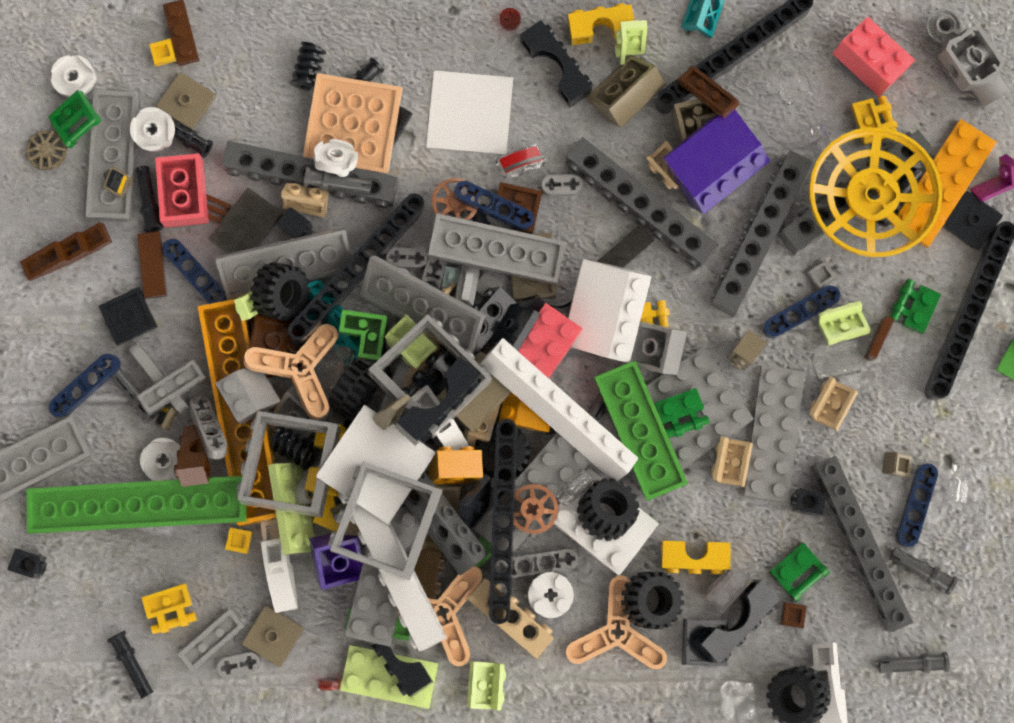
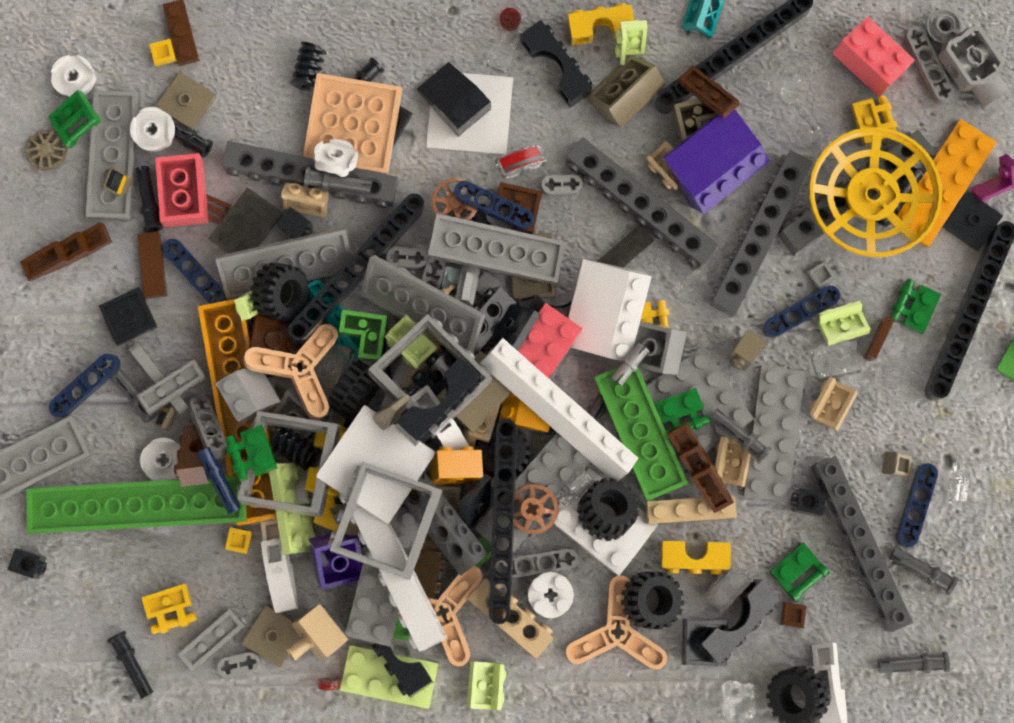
none -> dark blue pin [196,446,241,514]
none -> green plate [225,425,278,481]
none -> tan brick [286,604,348,661]
none -> black slope [417,62,491,137]
none -> light grey pin [610,343,649,387]
none -> tan plate [646,495,737,524]
none -> reddish brown slope [667,421,734,513]
none -> dark grey pin [709,408,772,464]
none -> light grey beam [904,26,954,105]

